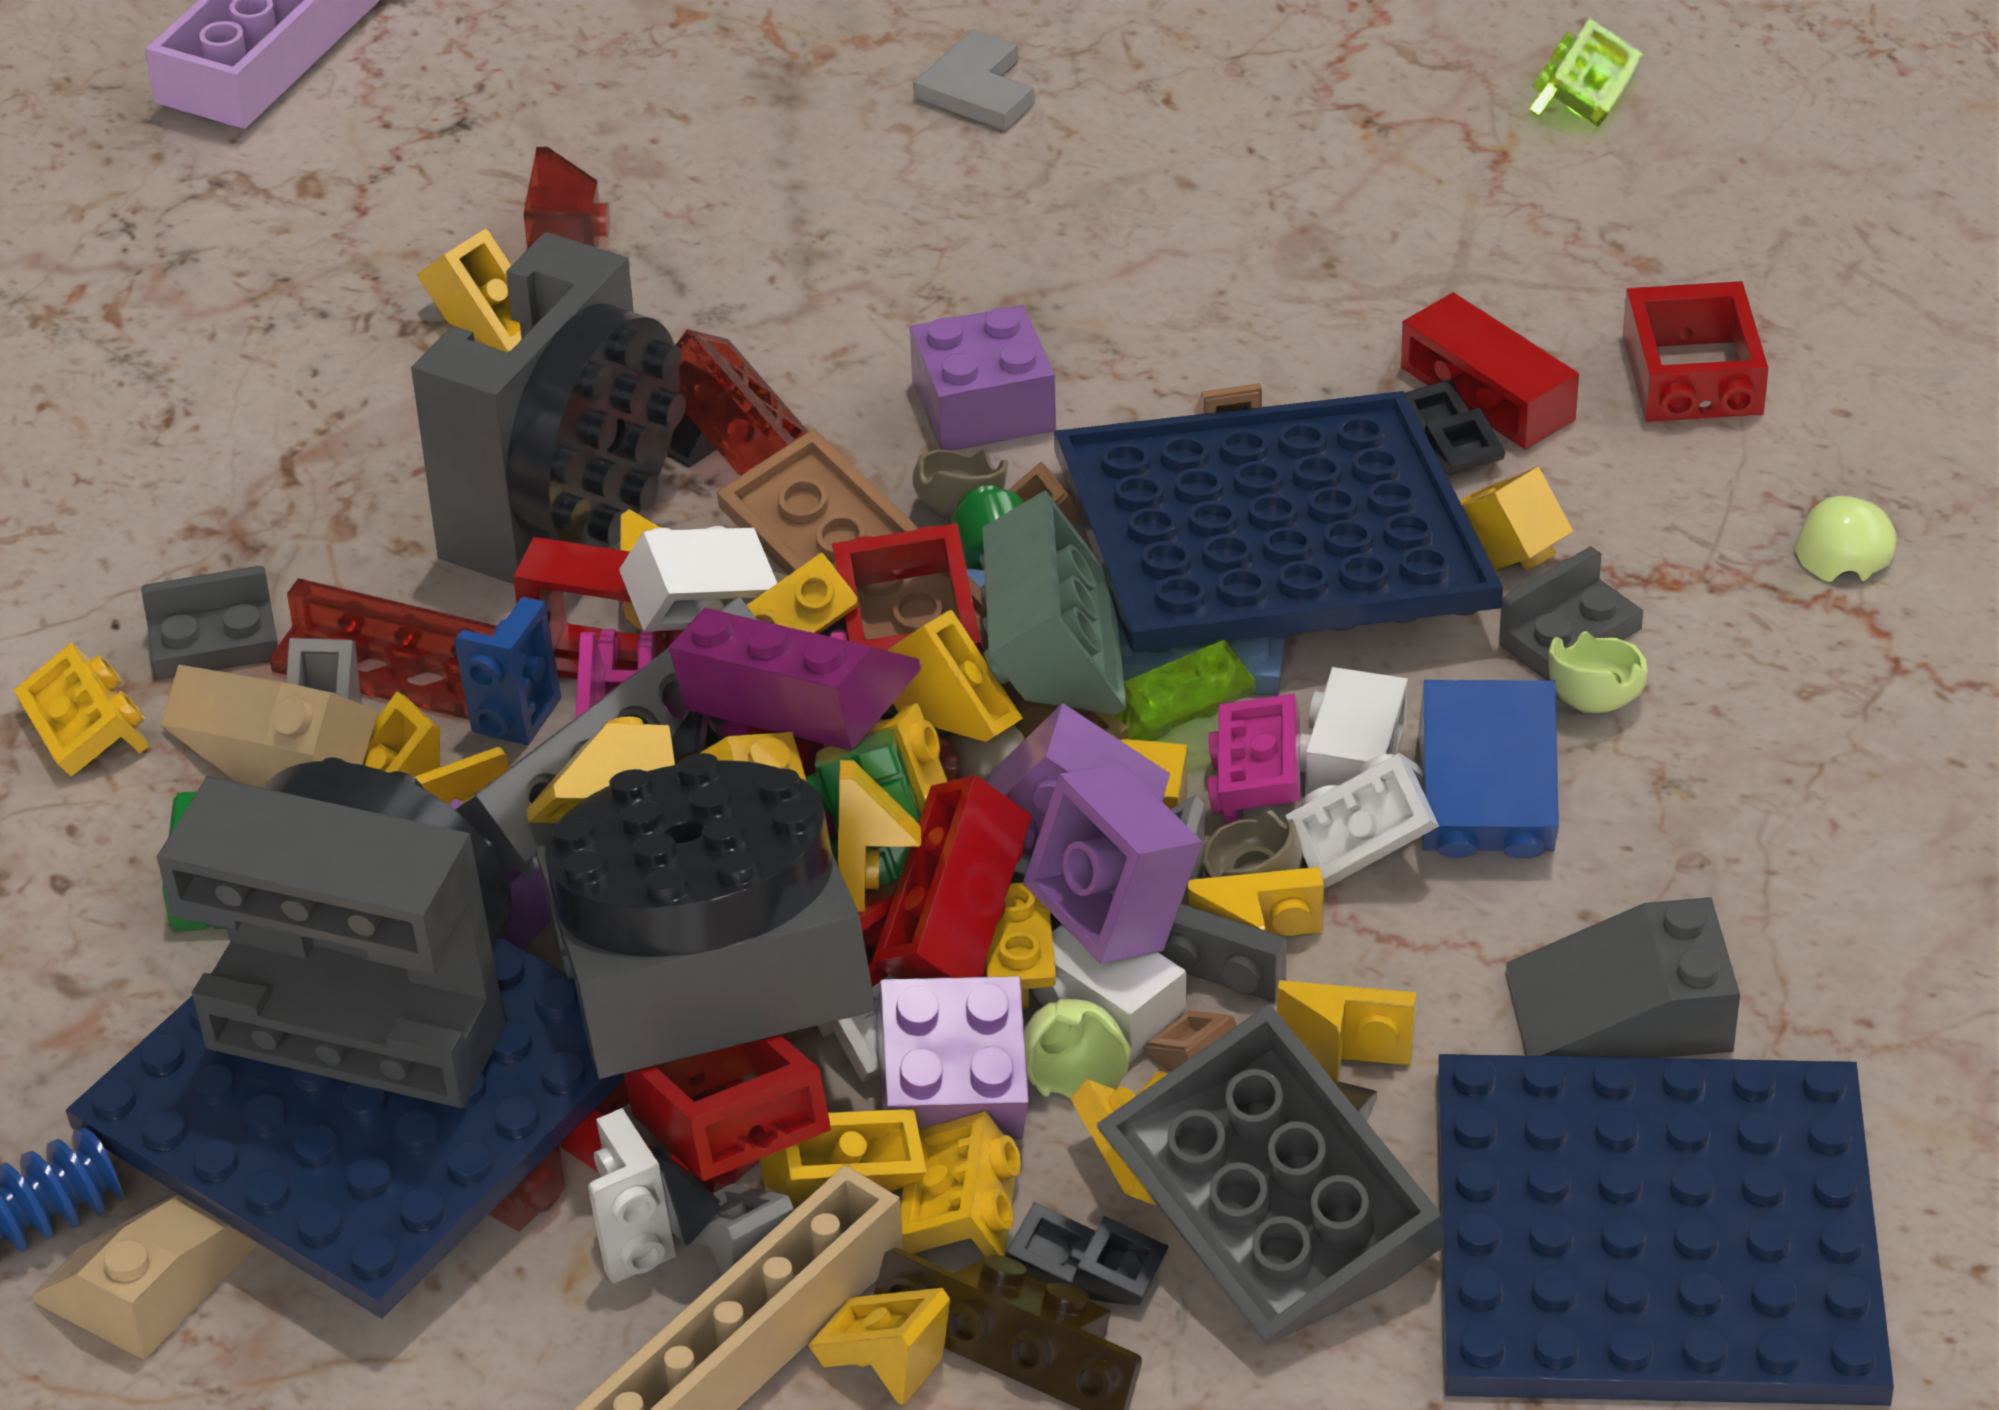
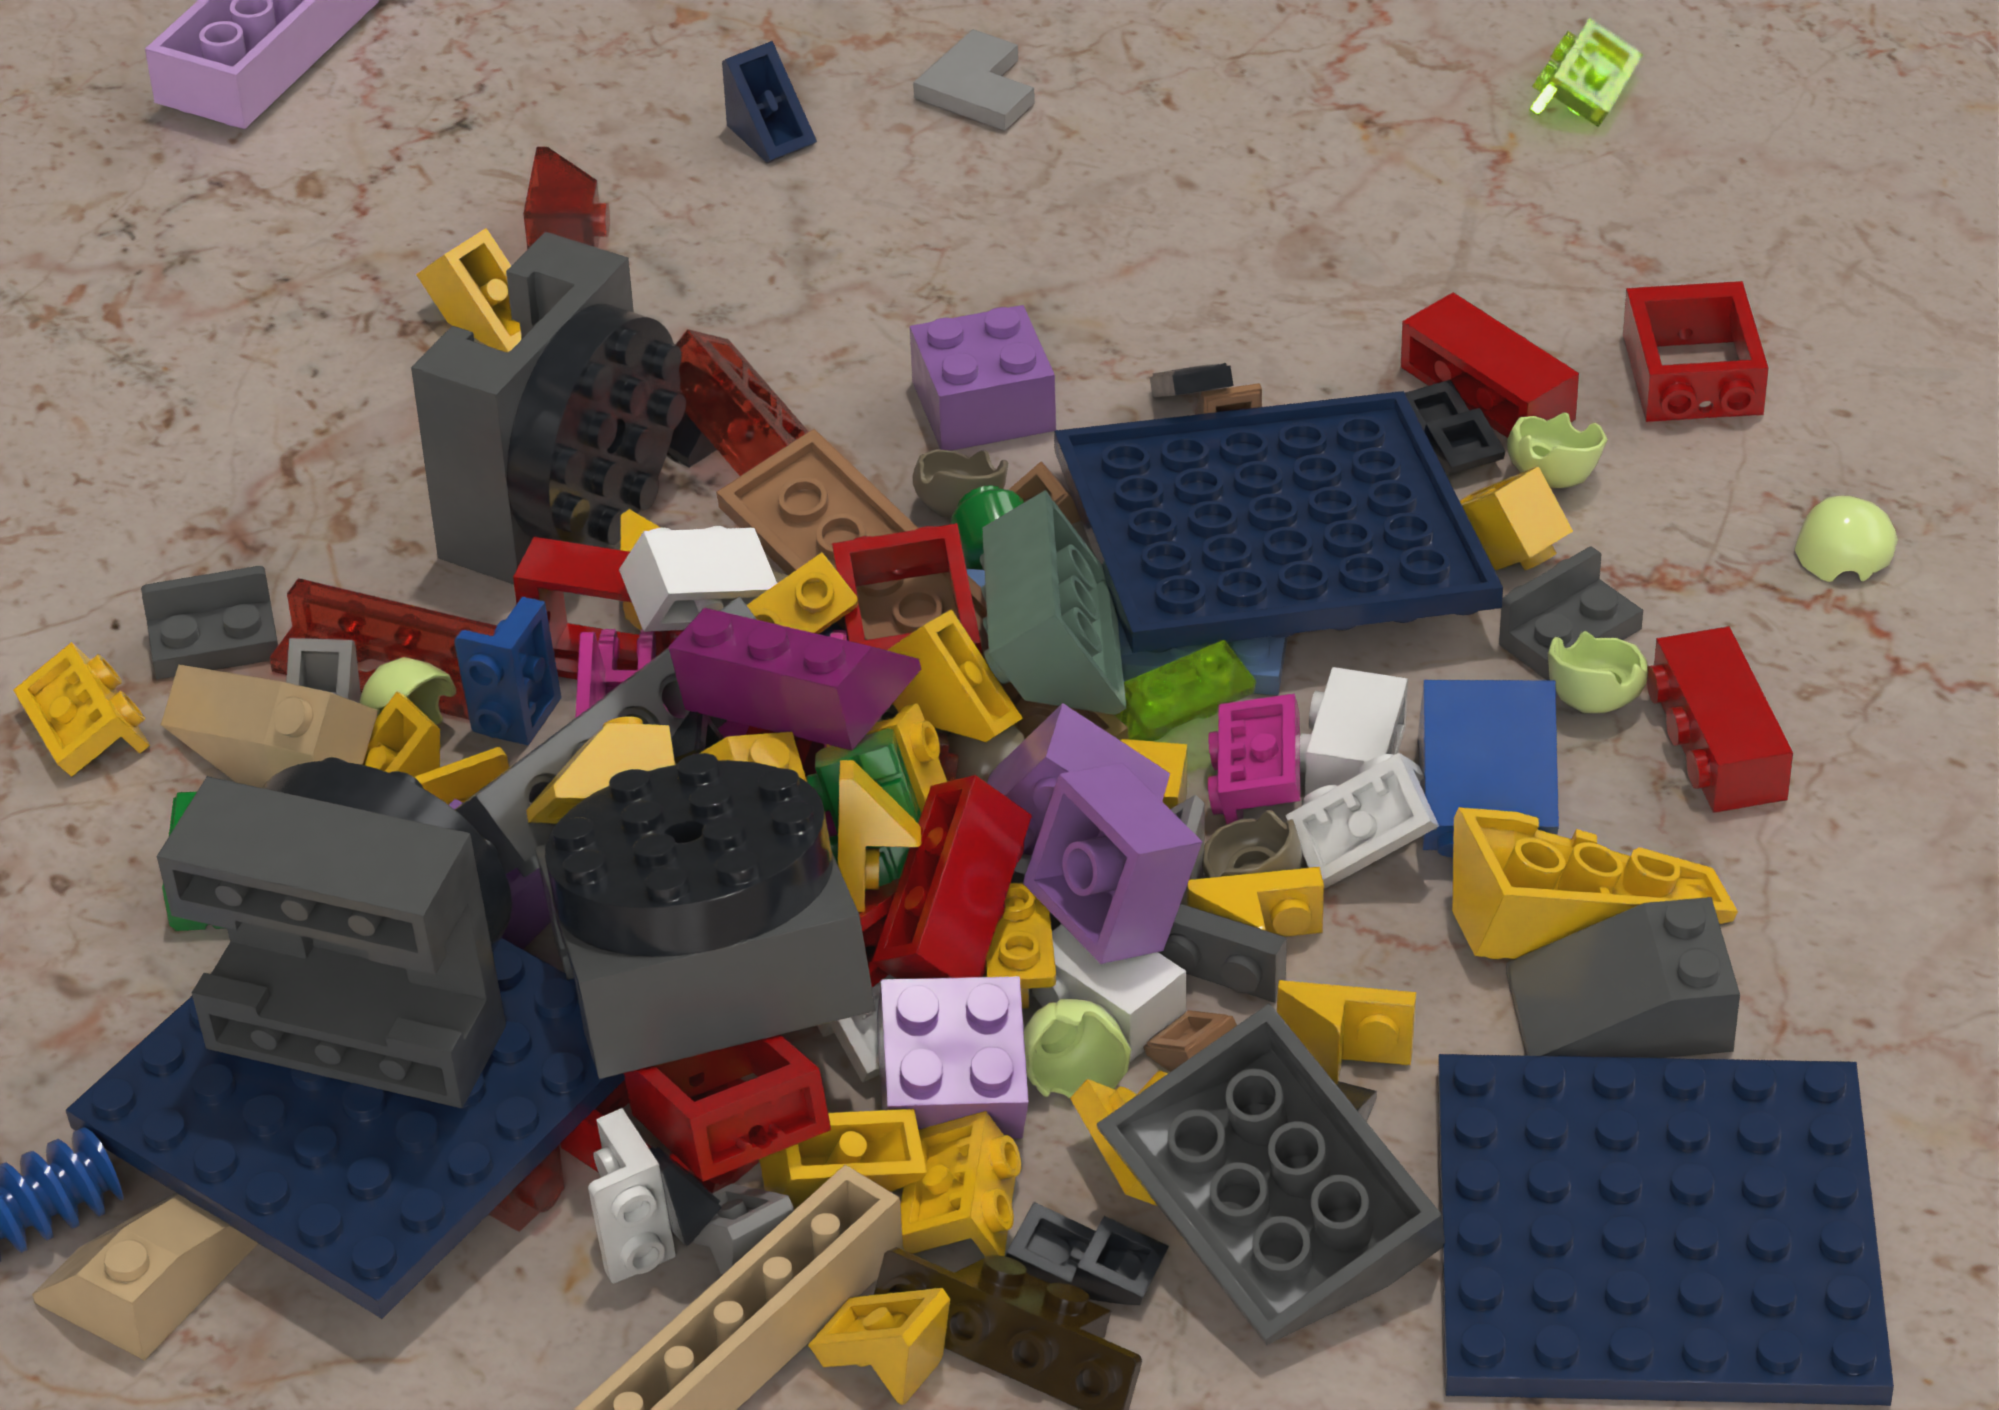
none -> yellowish green hair [359,657,456,724]
none -> dark blue slope [722,41,817,163]
none -> black tile [1149,363,1234,397]
none -> yellow wedge [1452,807,1738,959]
none -> yellowish green hair [1507,413,1608,488]
none -> red brick [1647,626,1793,813]

